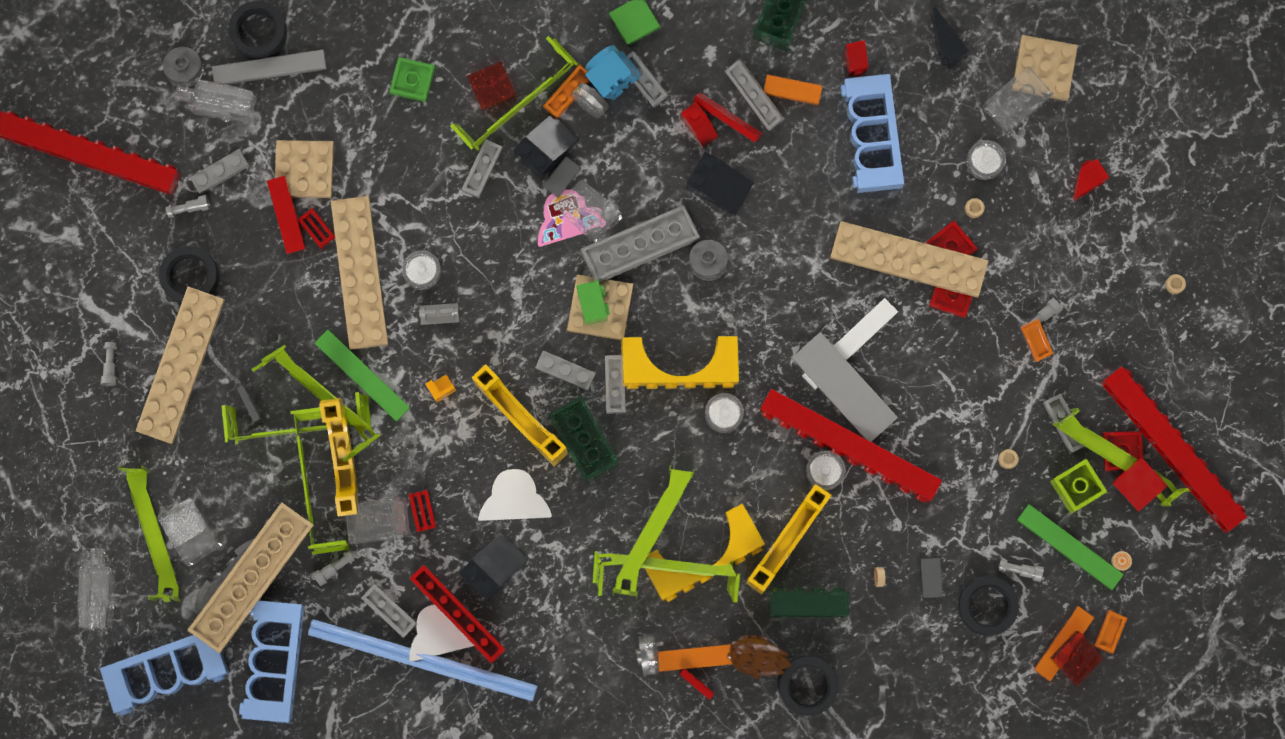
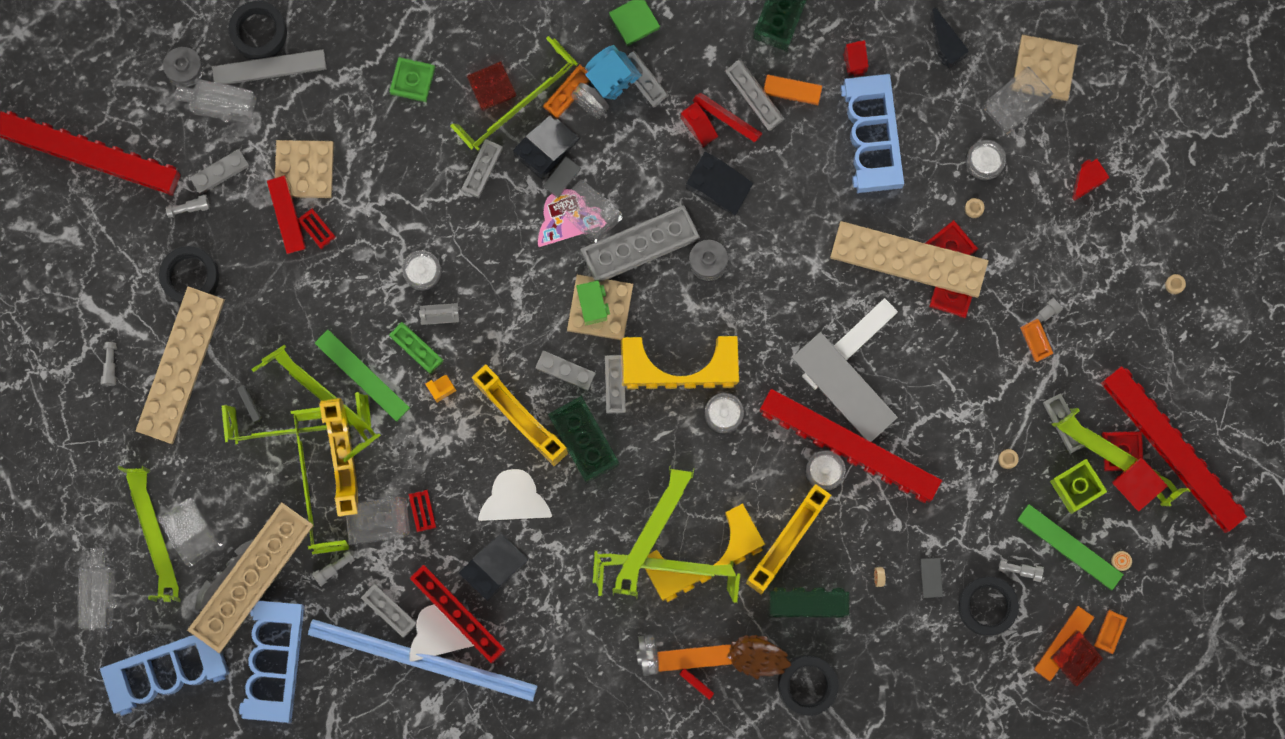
tan plate [331,196,388,350] -> none
none -> bright green tile [389,322,444,375]

